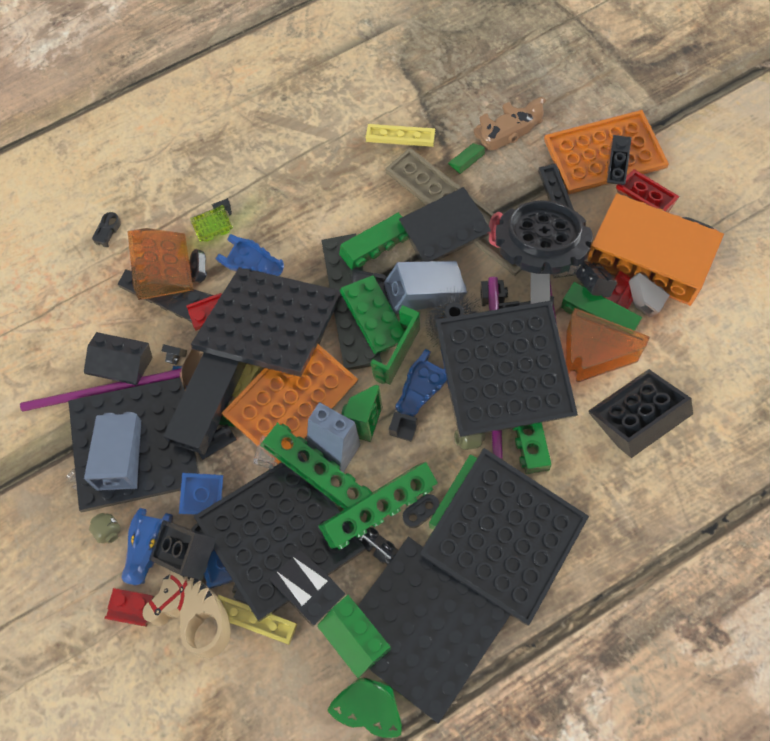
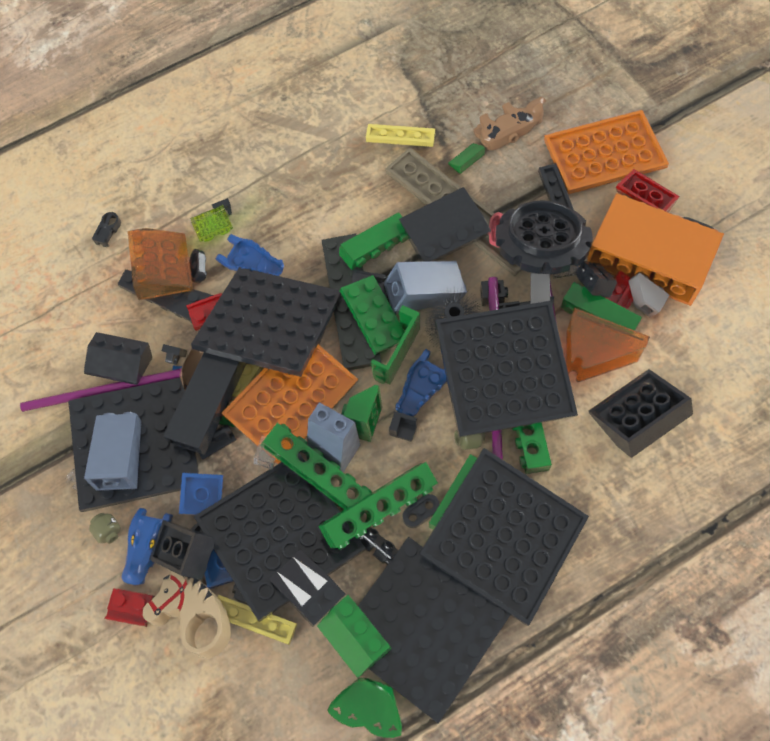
black slope [607,135,632,185] -> none

